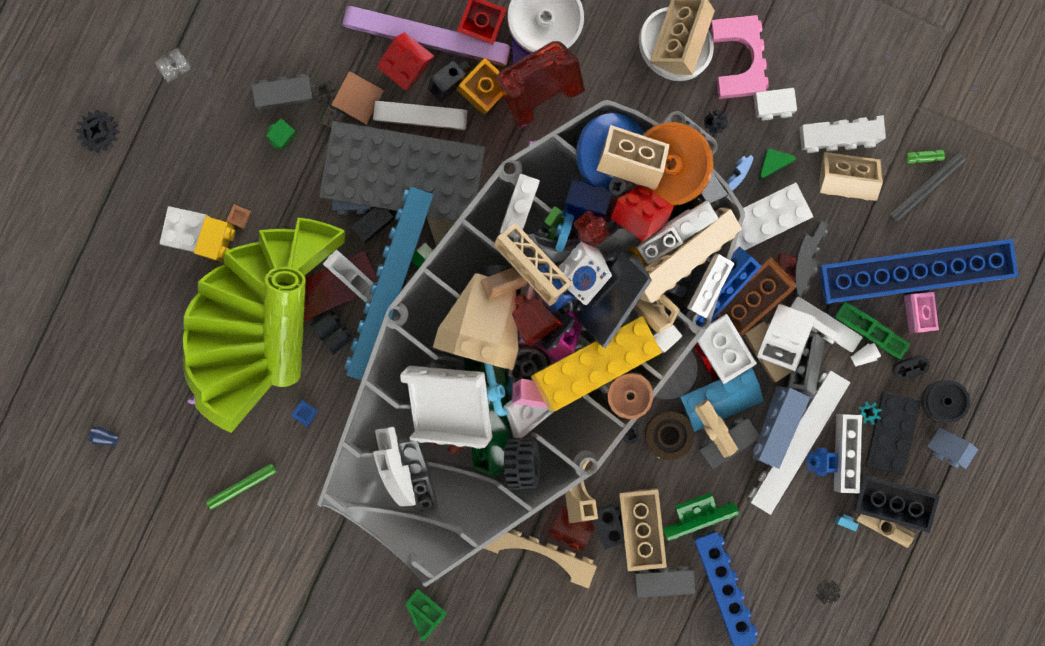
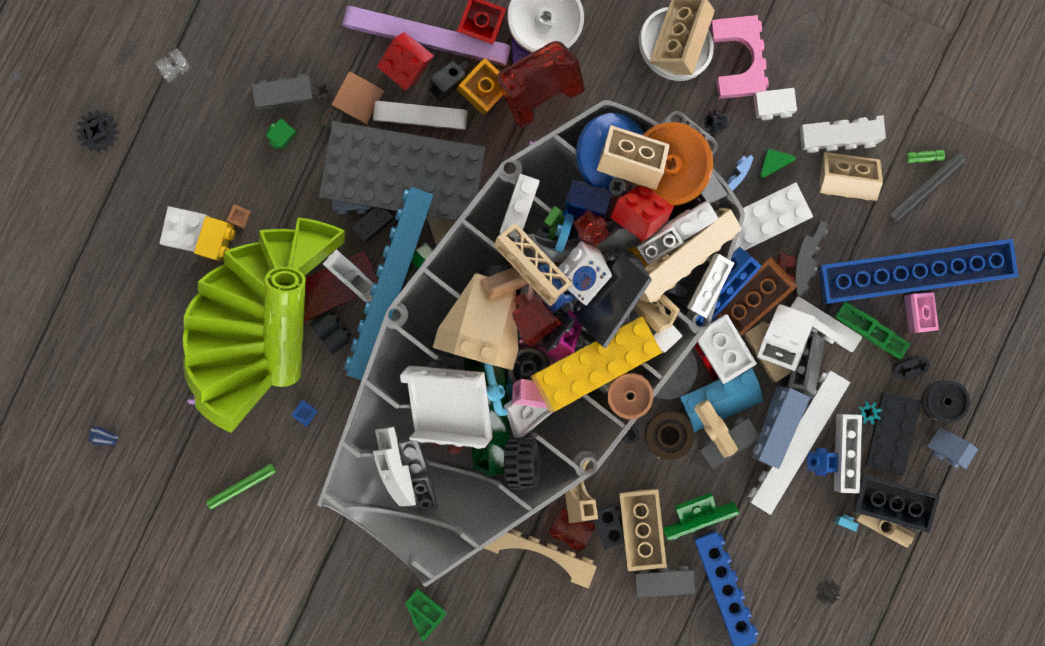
white cone [851,343,881,366] -> none

